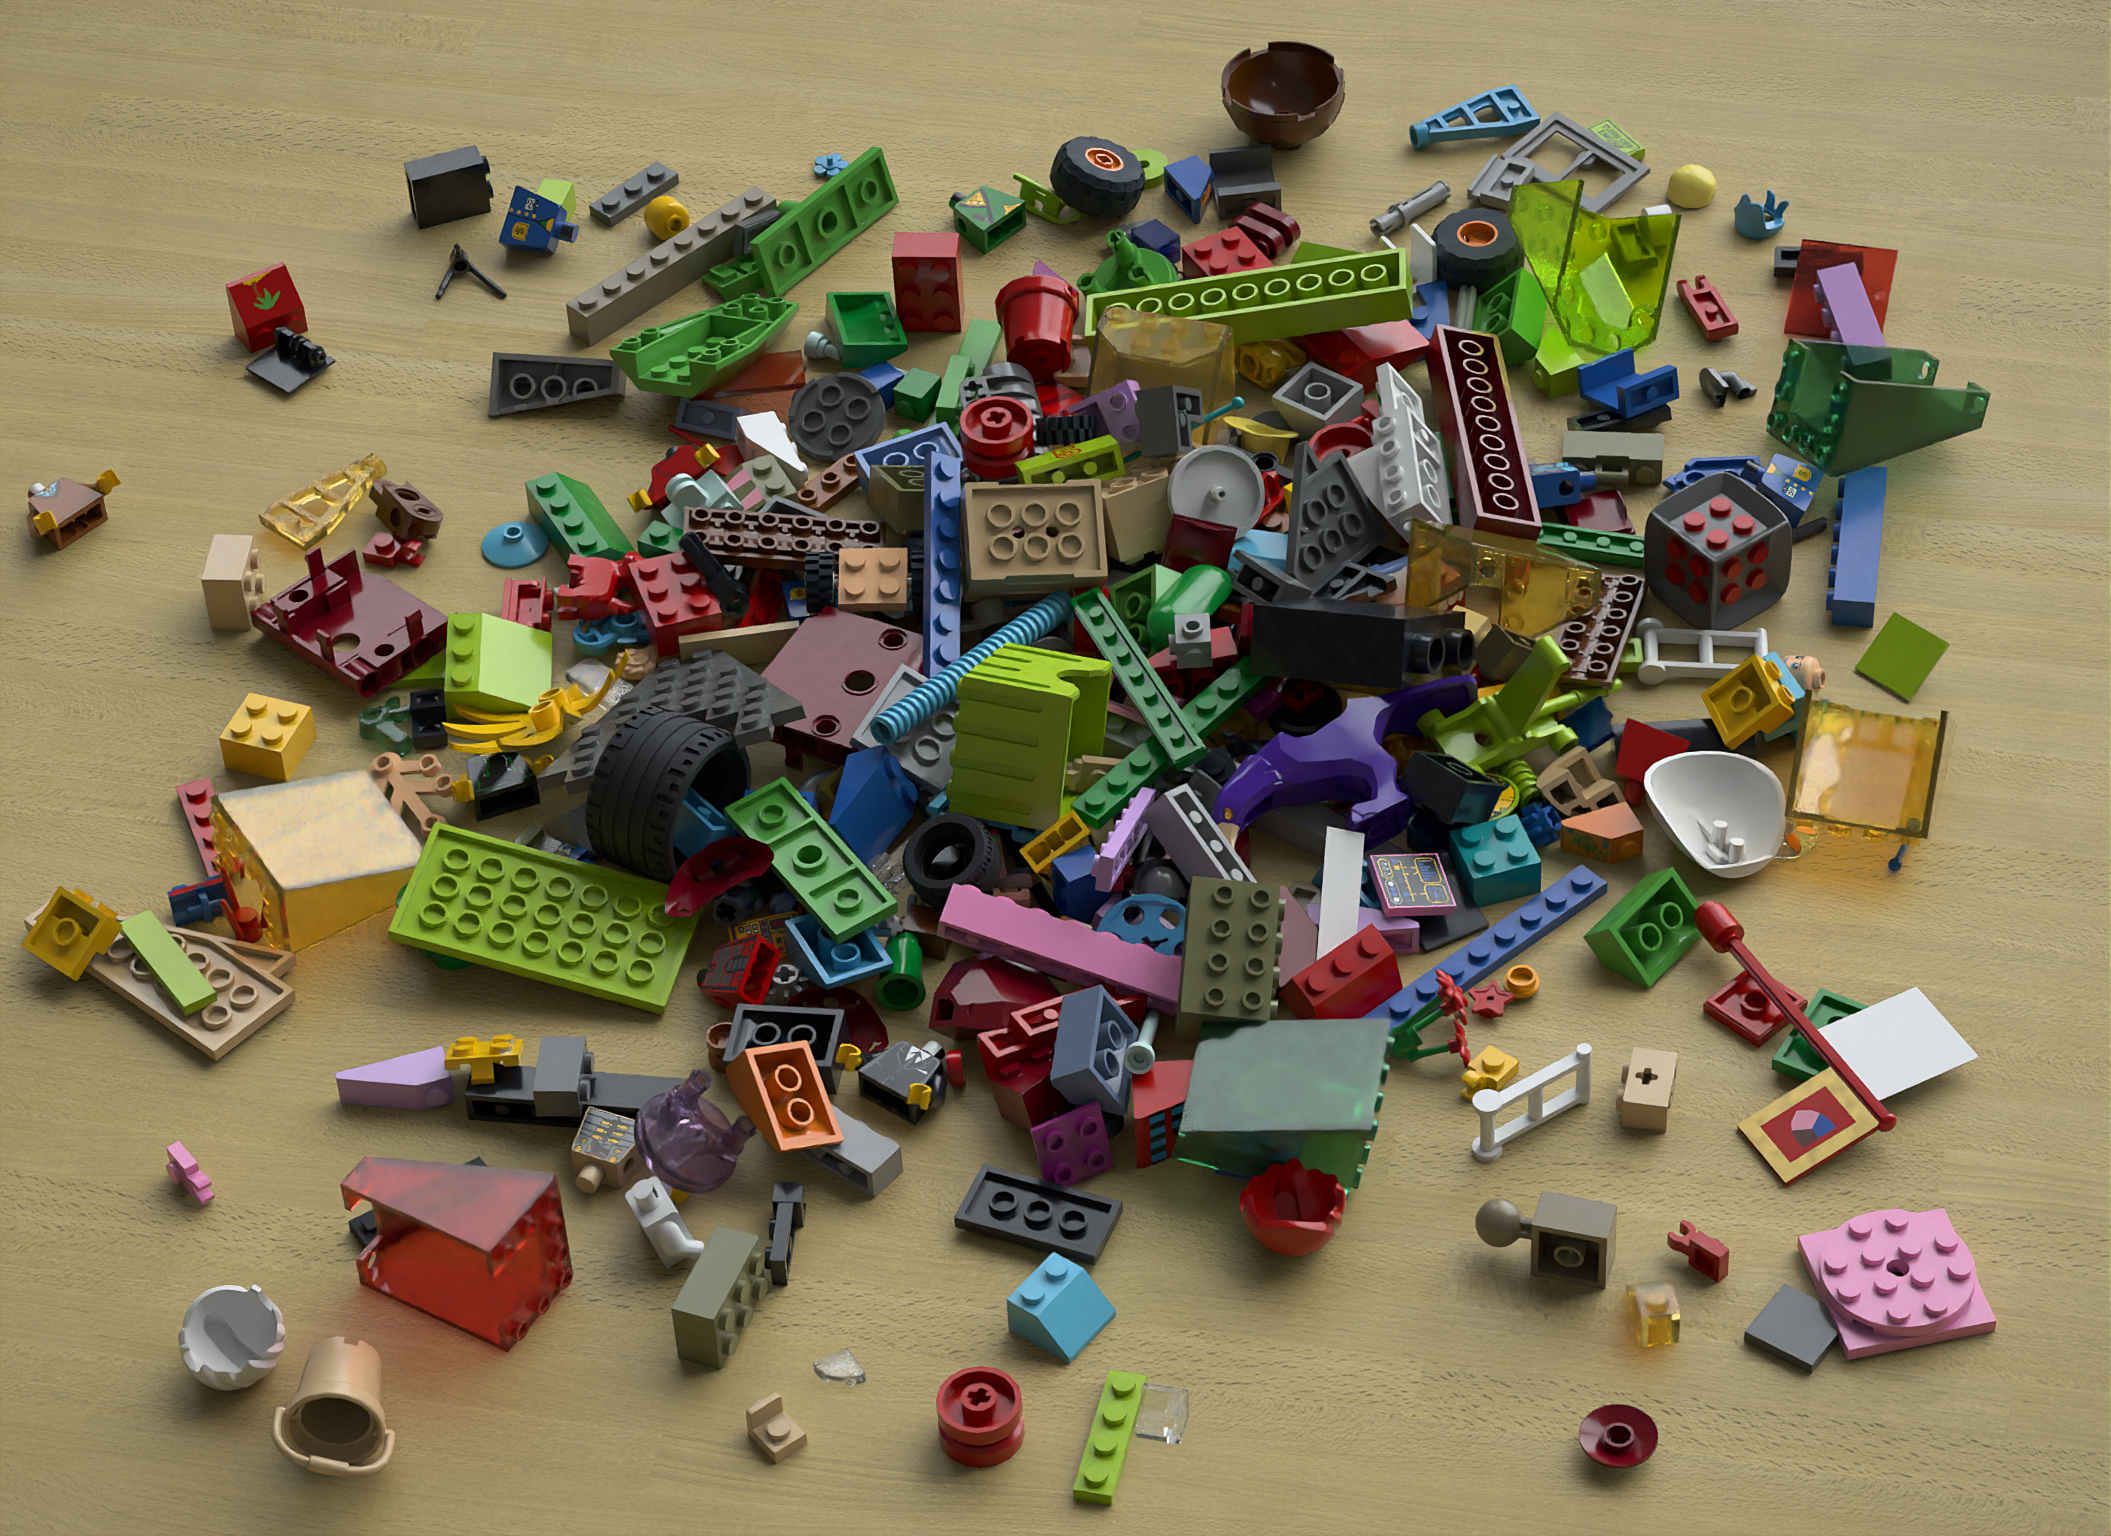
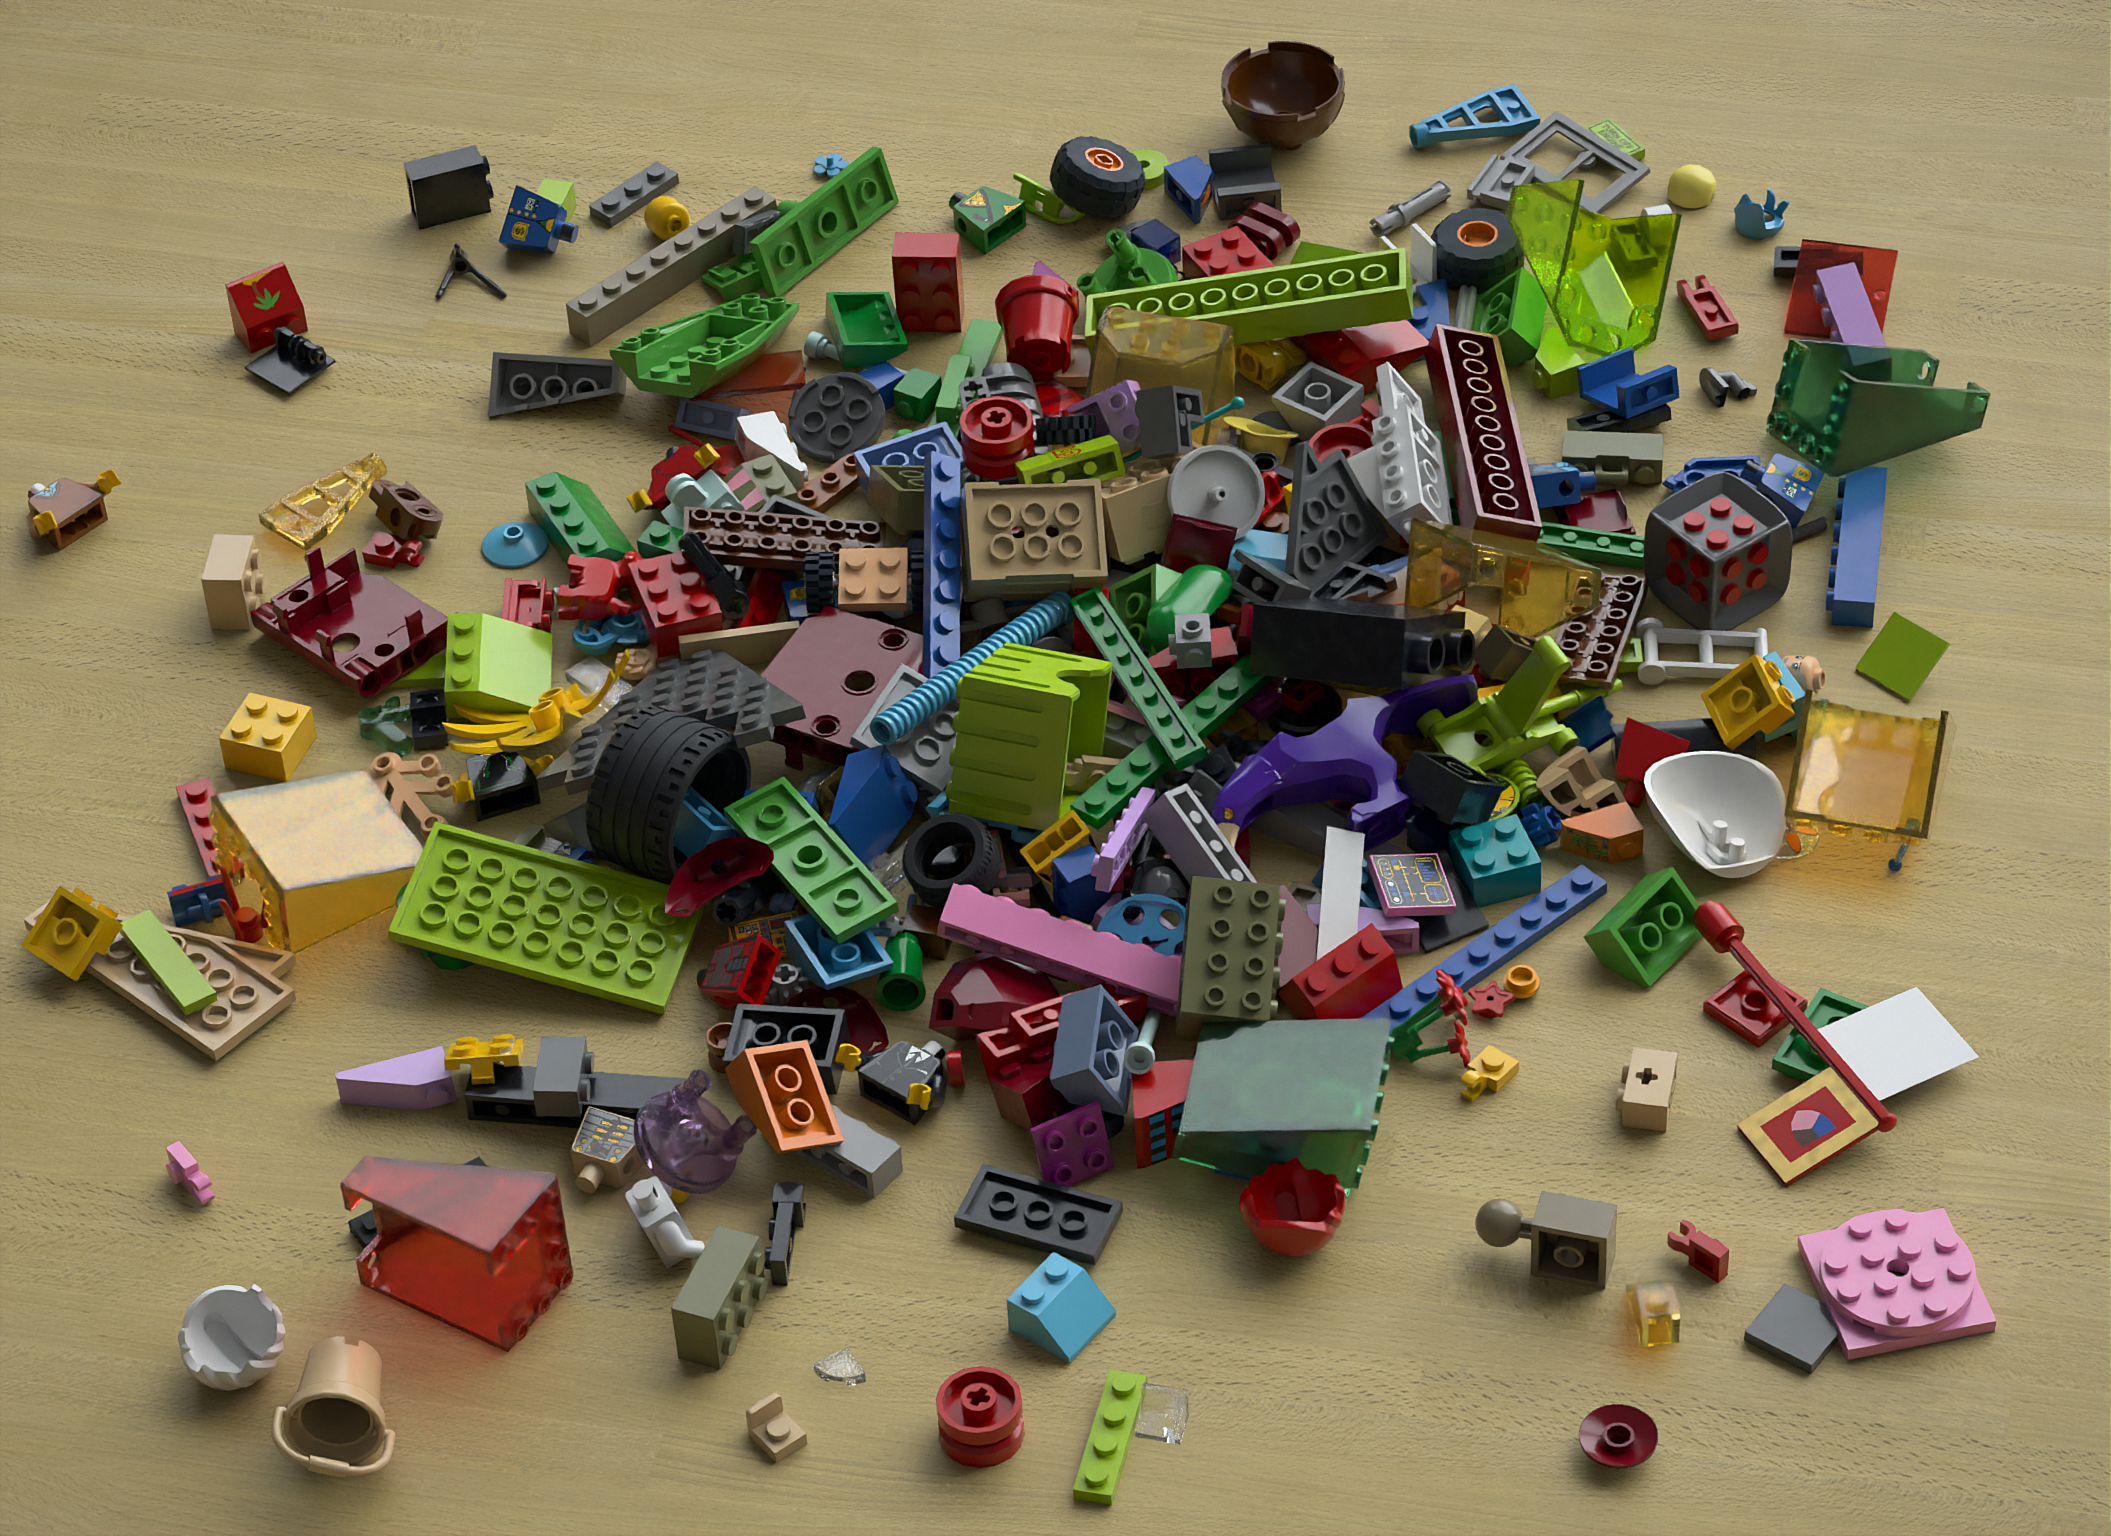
white piece [1472,1043,1592,1162] -> none

